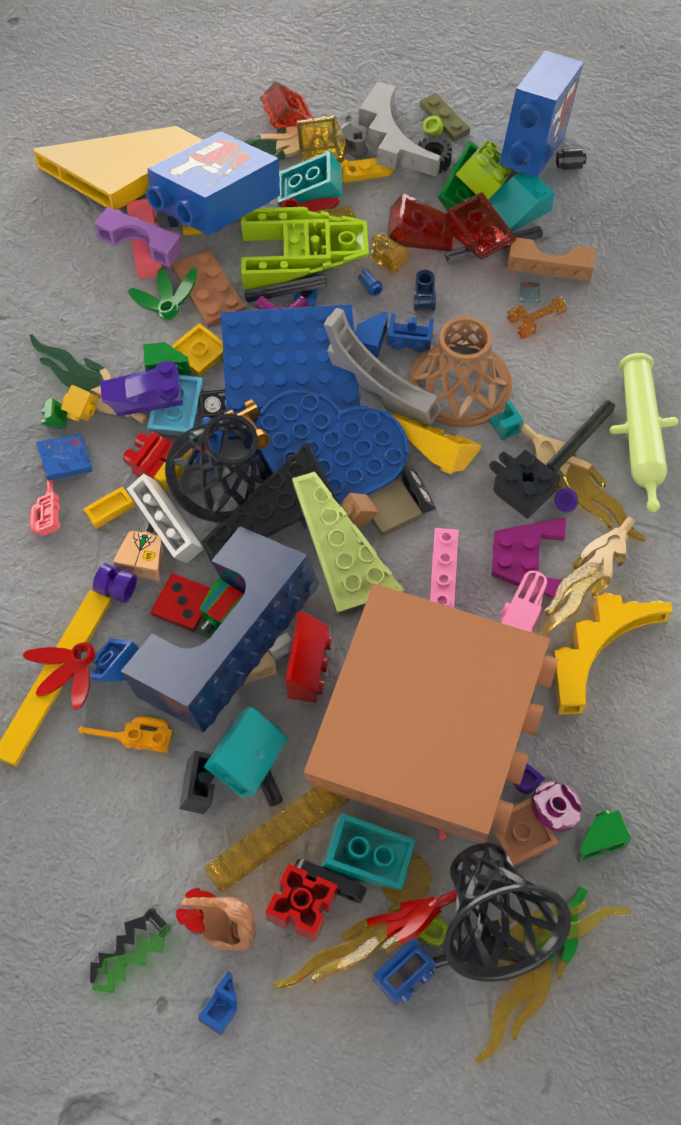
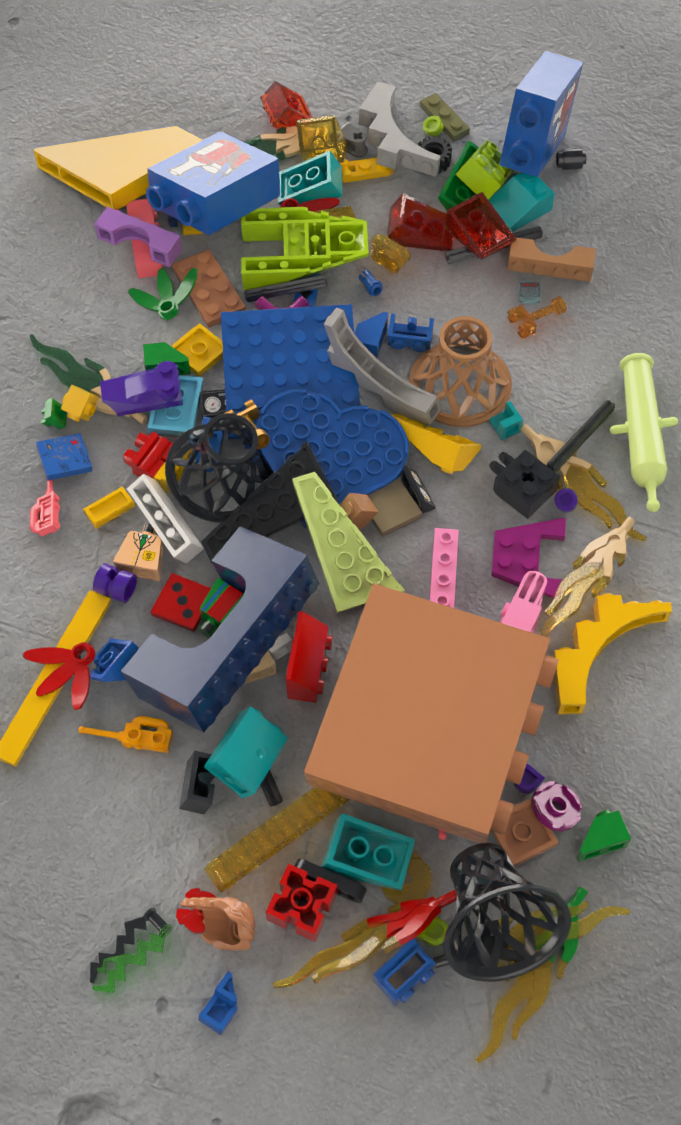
dark blue piece [414,269,436,311] -> none

